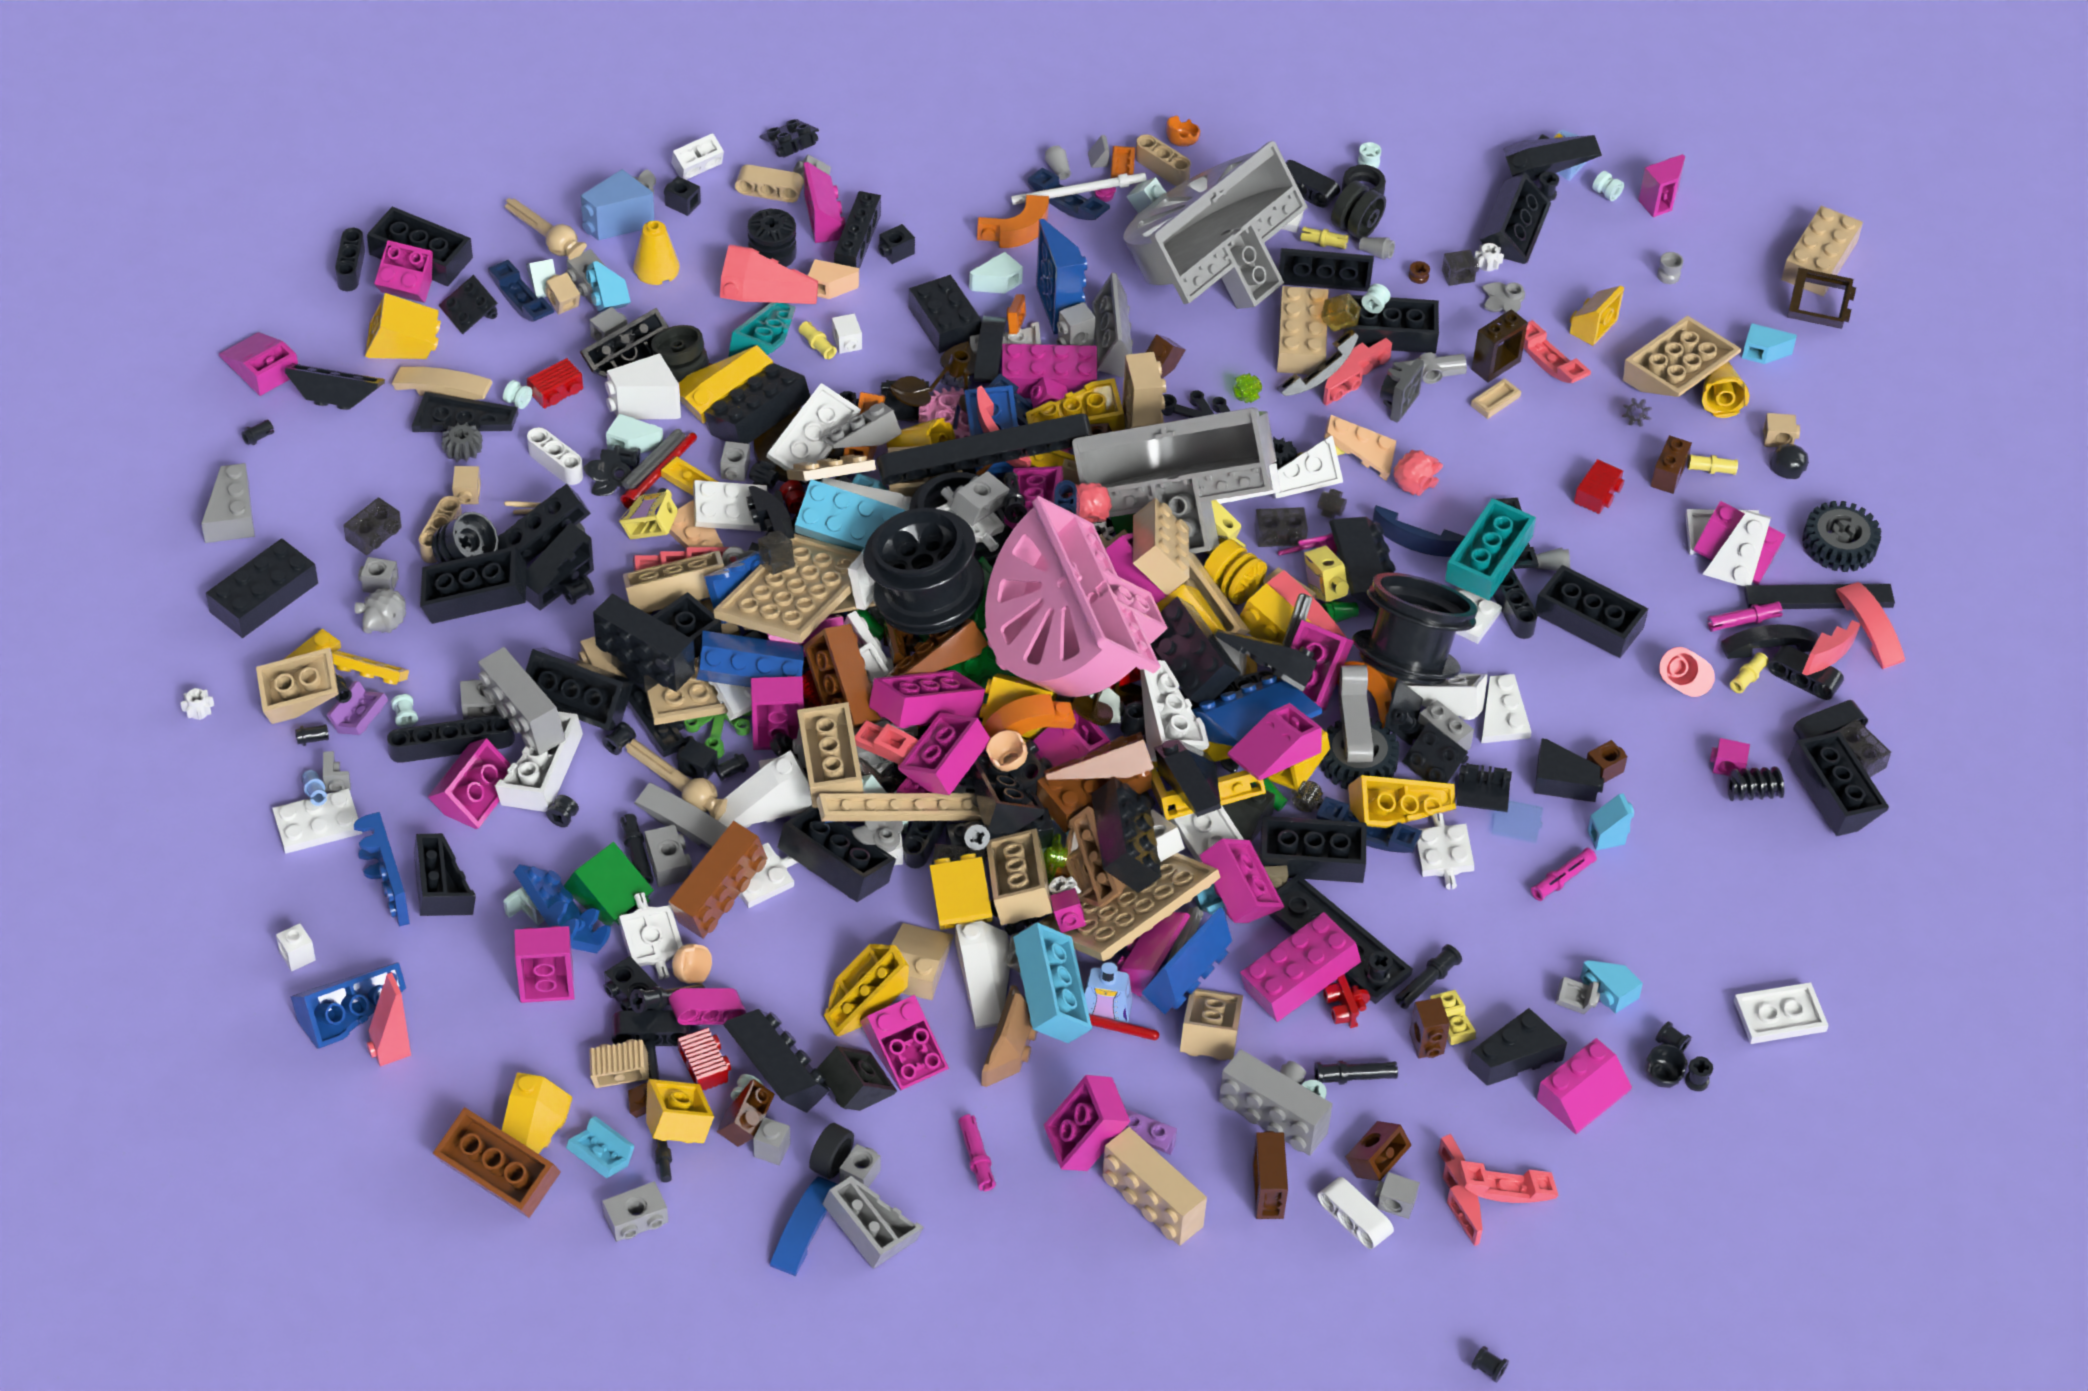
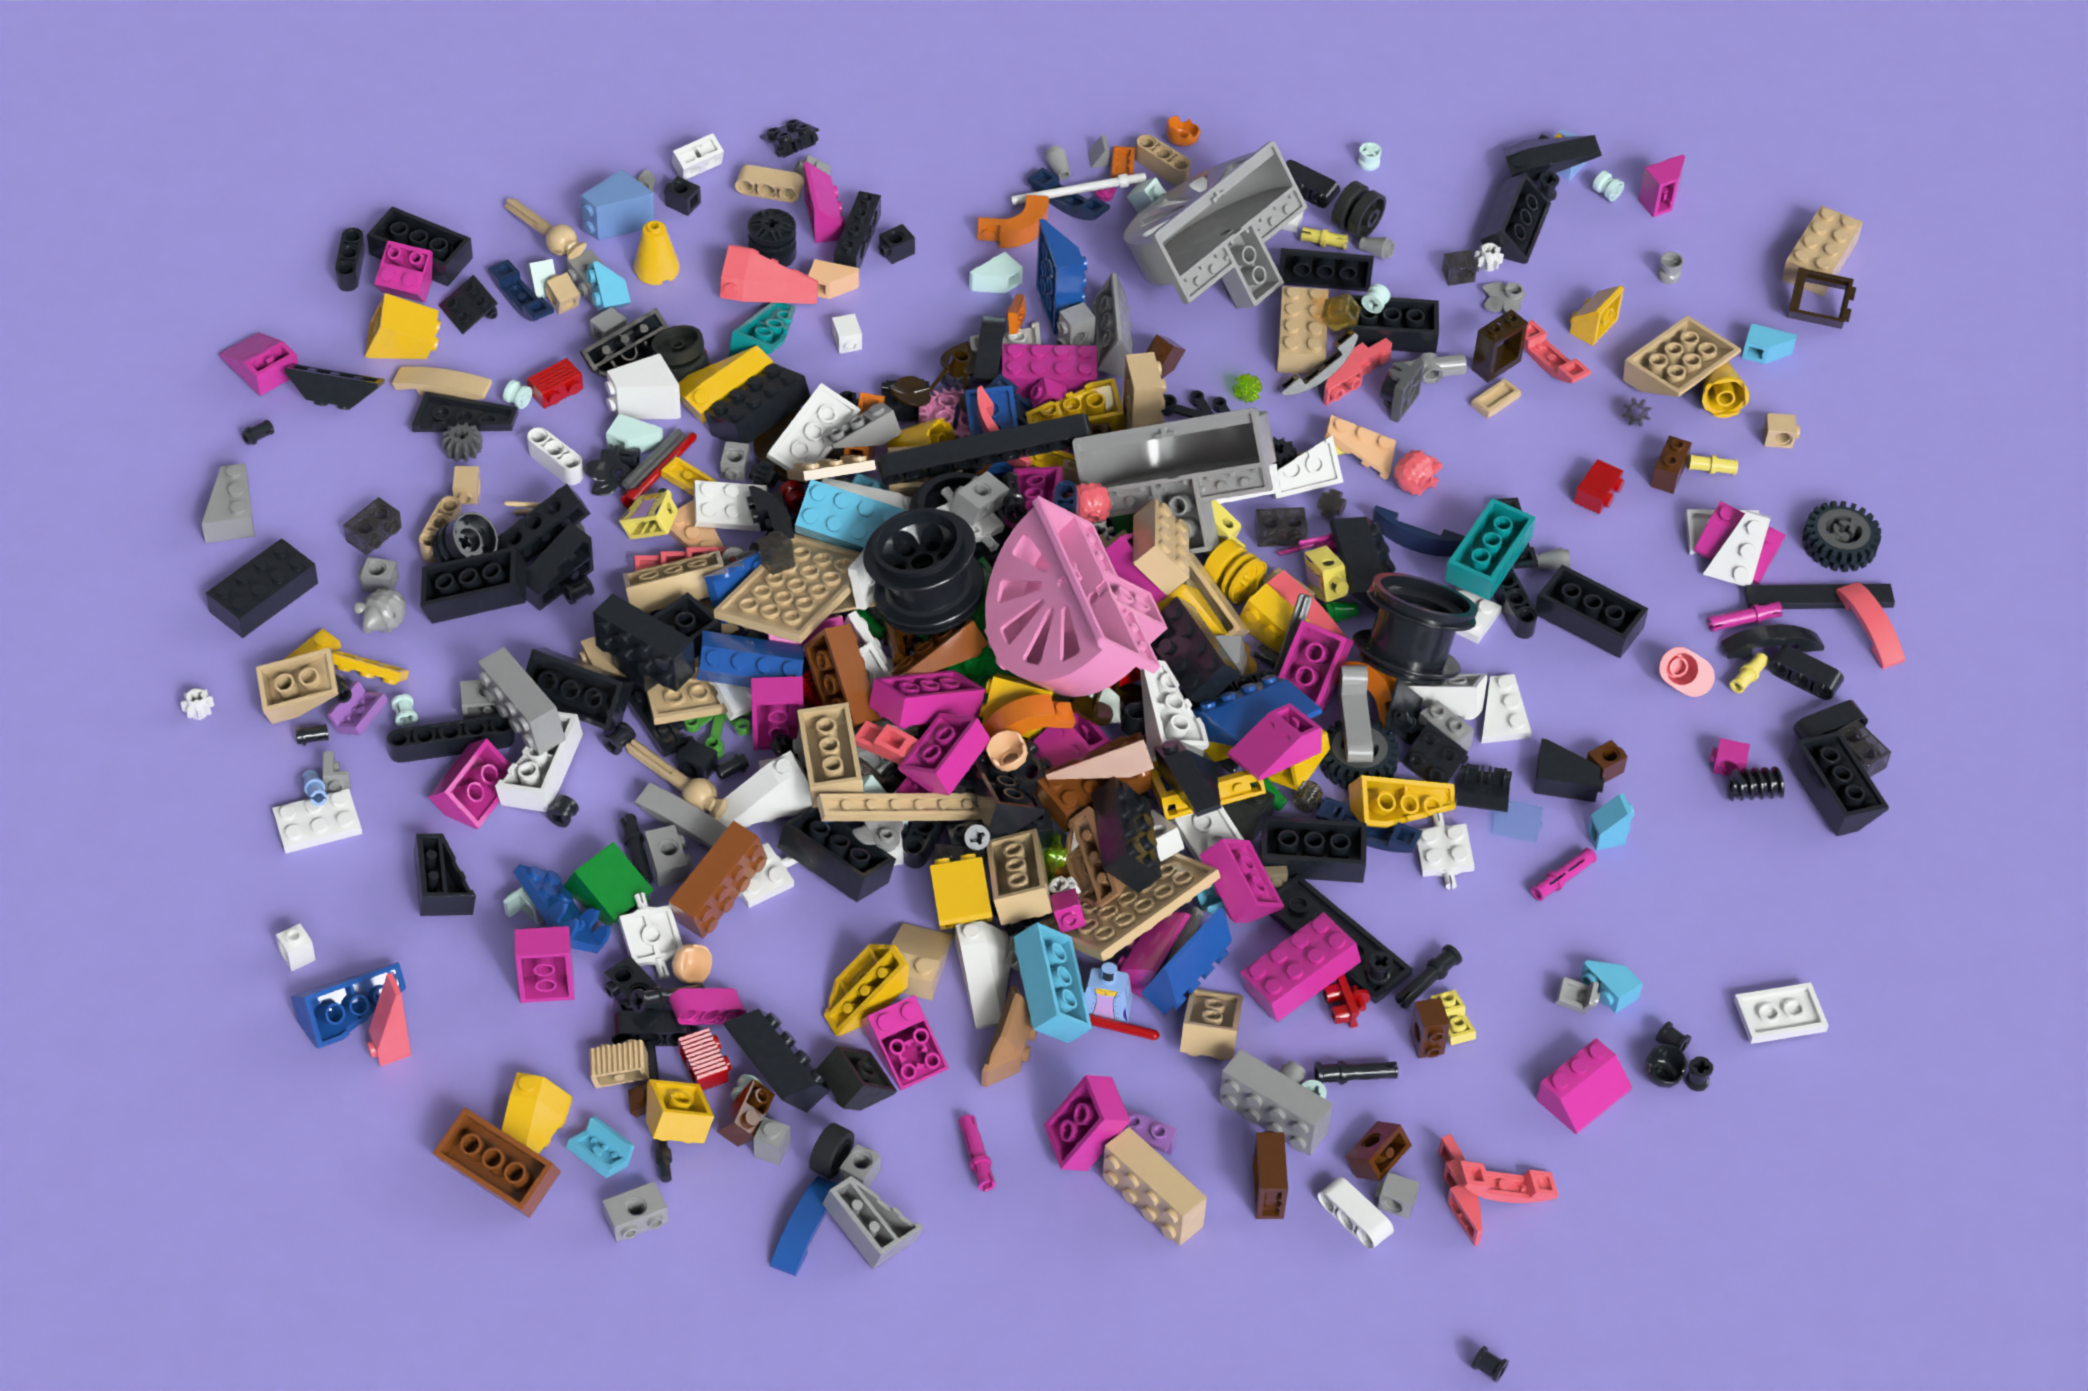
blue hinge [354,812,410,927] -> none
light yellow pin [798,321,837,360] -> none
black brick [909,274,982,354] -> none
black wedge [1214,629,1317,691] -> none
black tyre [1342,164,1386,195] -> none
reddish brown bush [1409,261,1430,284] -> none
black wedge [1468,1008,1567,1086] -> none
black hair [1770,444,1809,479] -> none
coral slope [1802,620,1861,675] -> none

